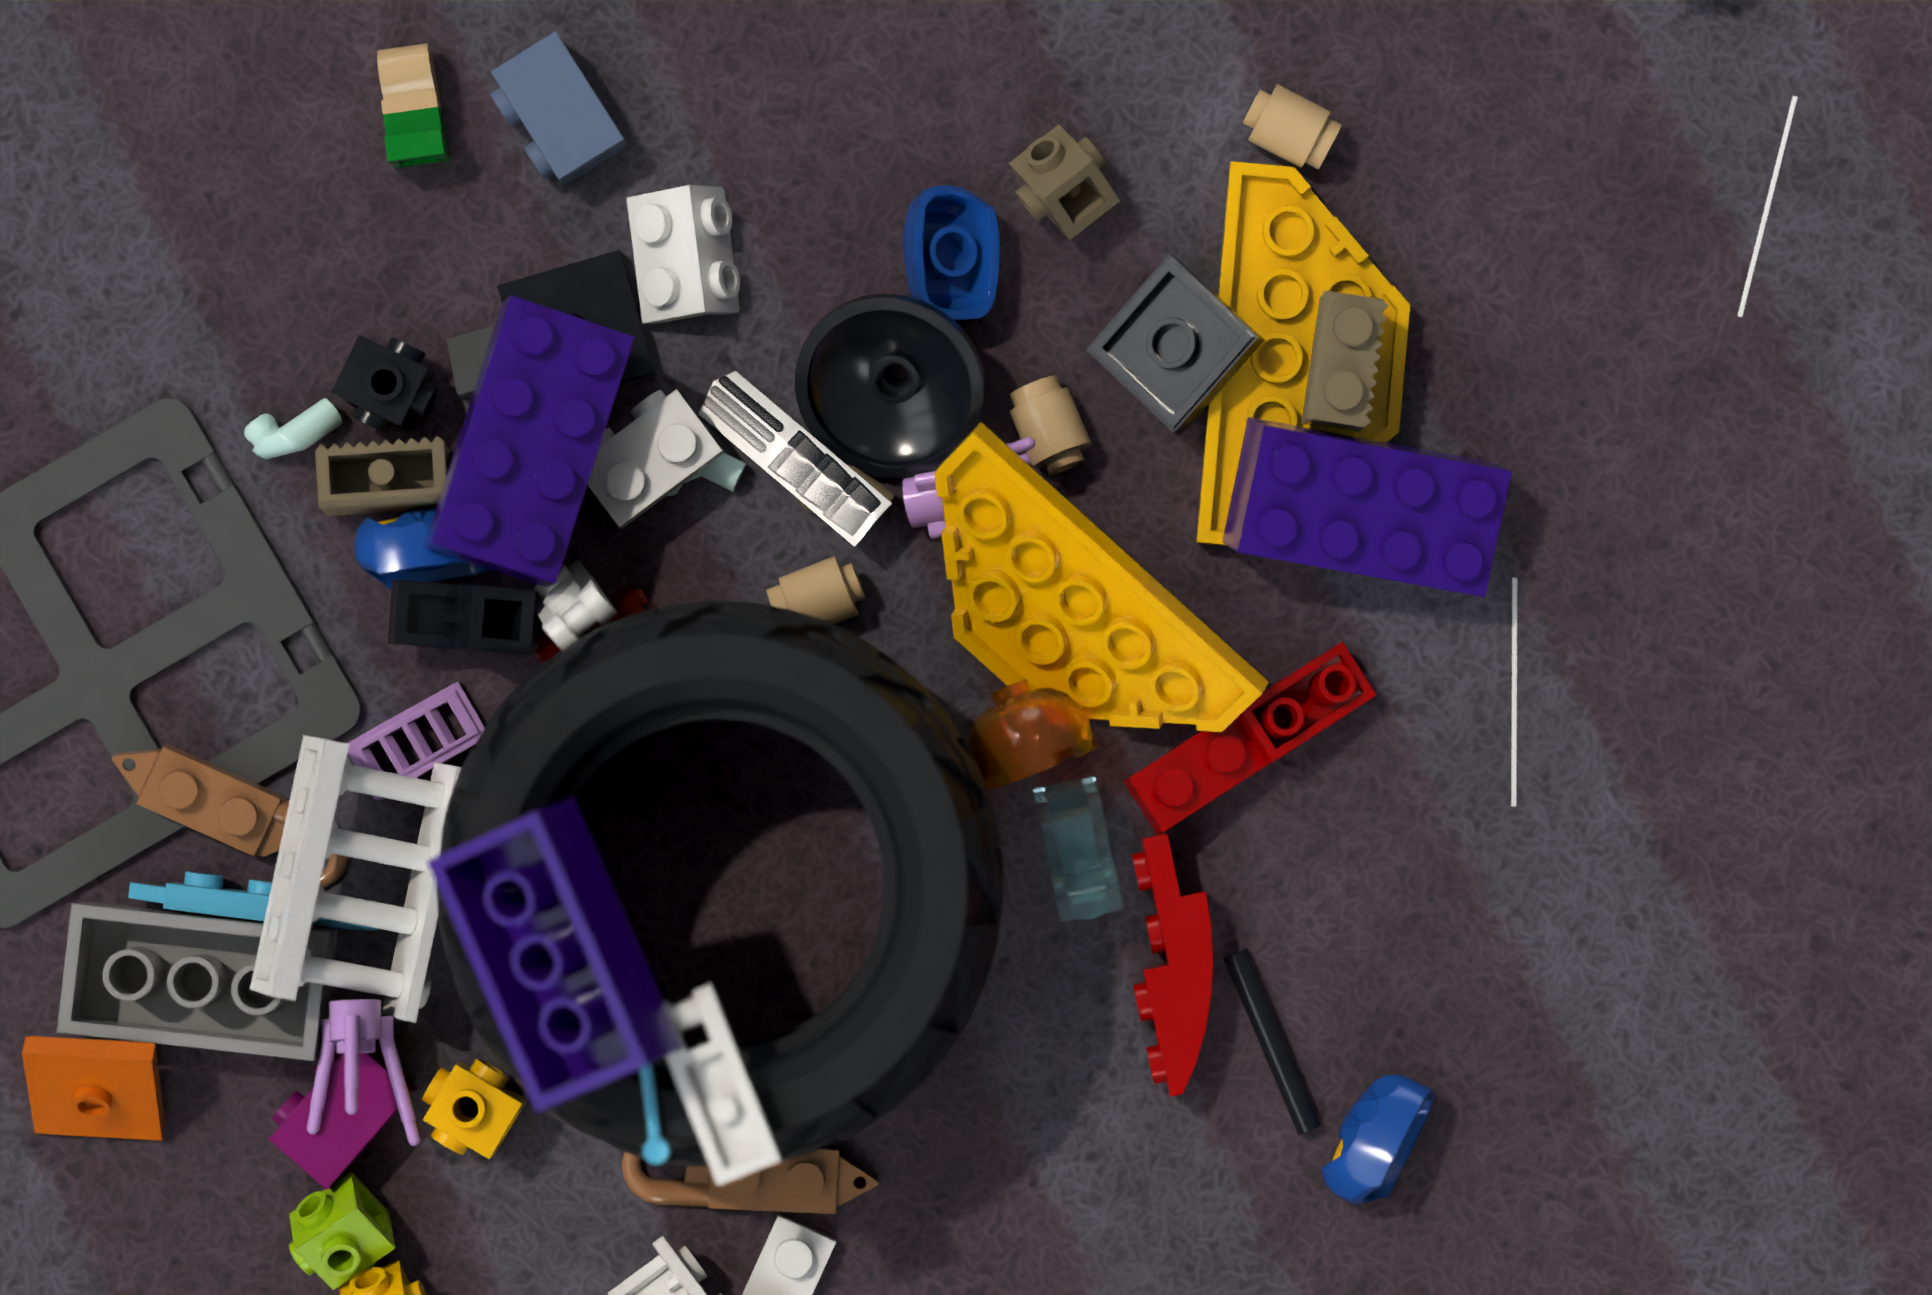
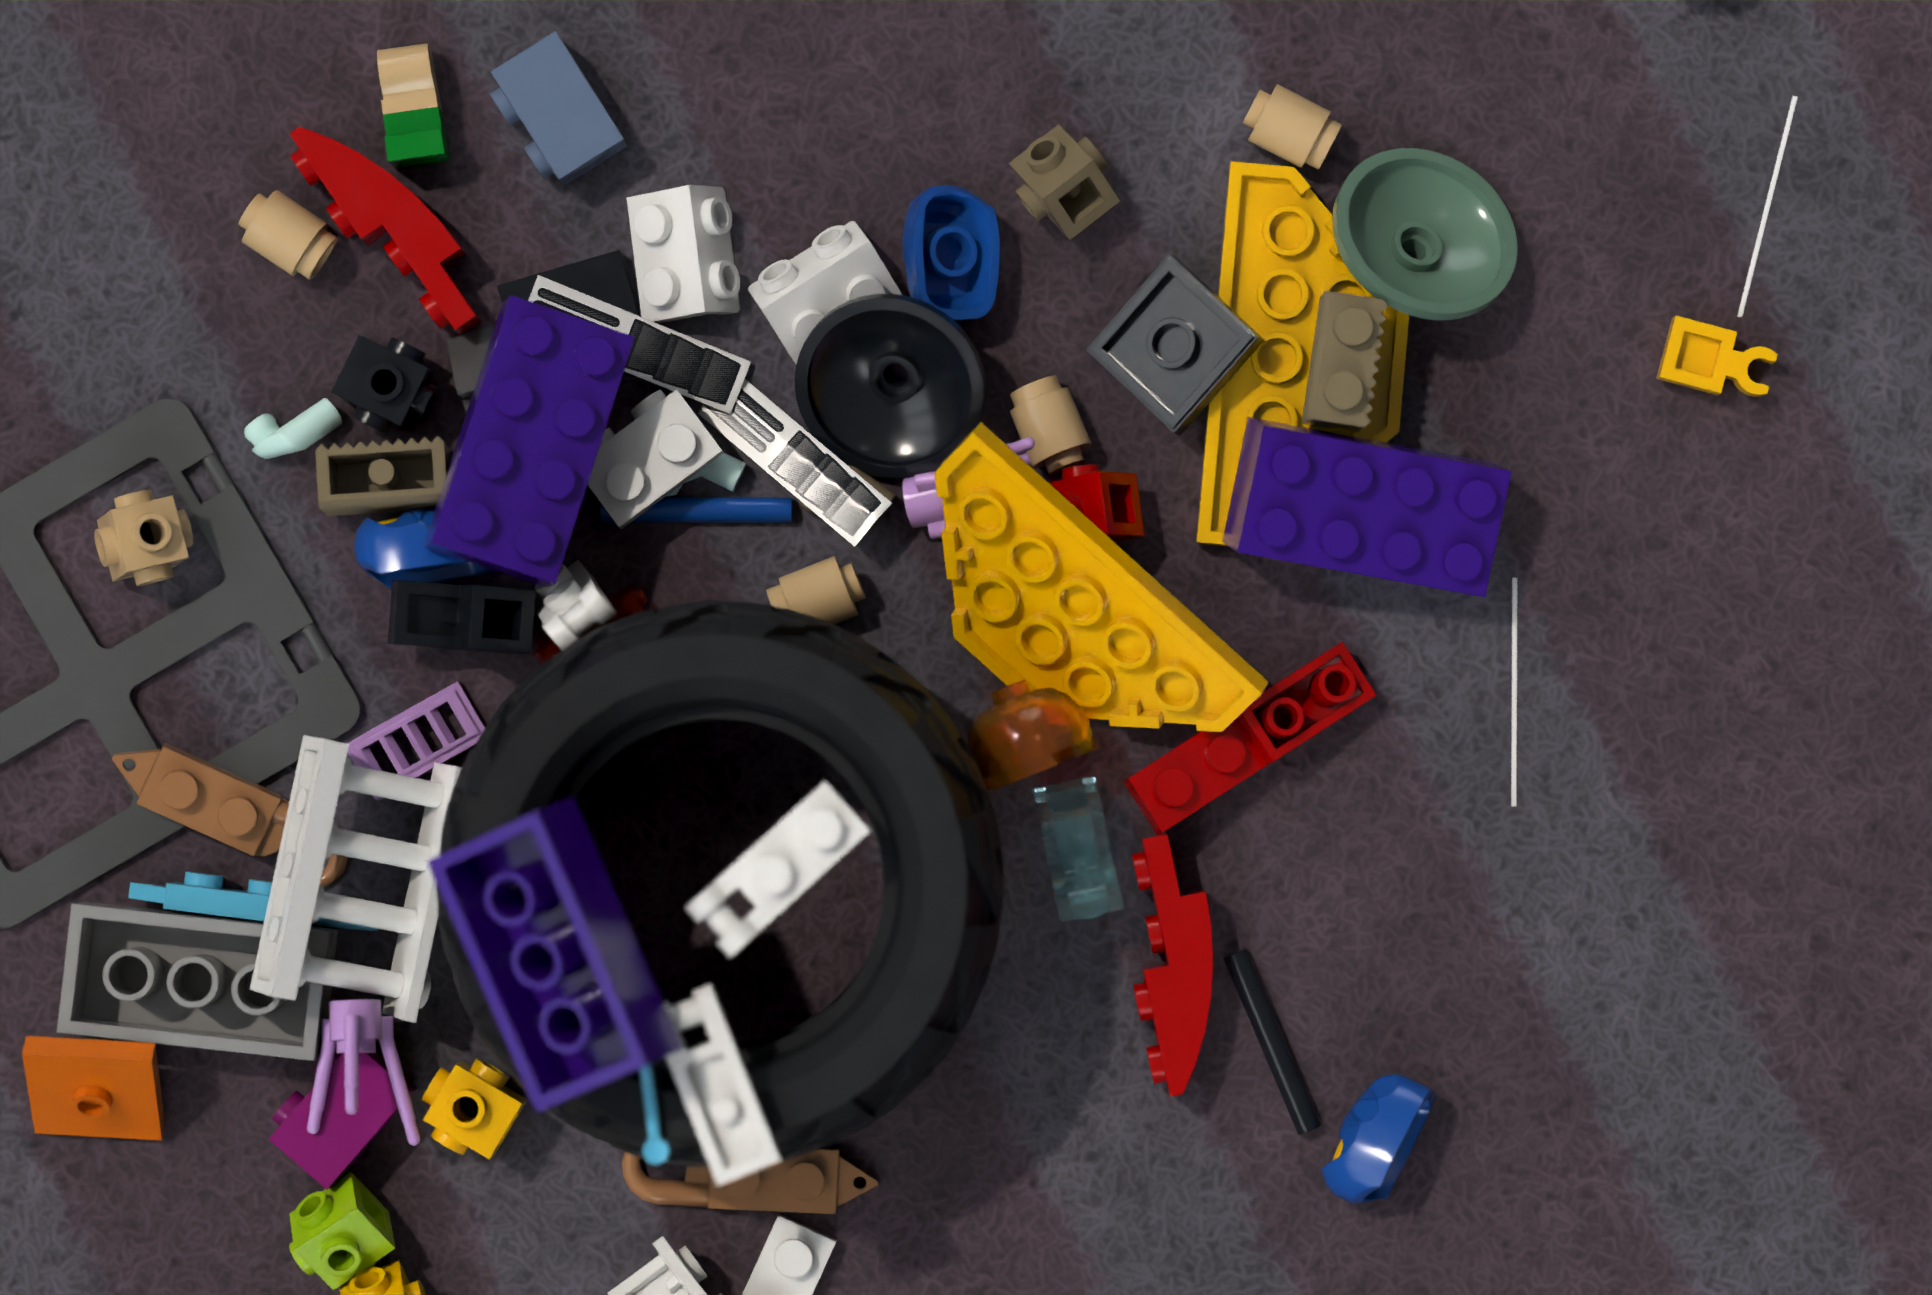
none -> tan brick [94,489,193,586]
none -> tan brick [238,190,338,280]
none -> red slope [289,126,481,335]
none -> sticker [528,275,751,414]
none -> blue bar [600,497,792,523]
none -> white plate [685,781,871,958]
none -> white bracket [748,221,902,364]
none -> red brick [1049,464,1145,543]
none -> sand green dish [1332,148,1518,320]
none -> yellow plate [1656,315,1778,397]

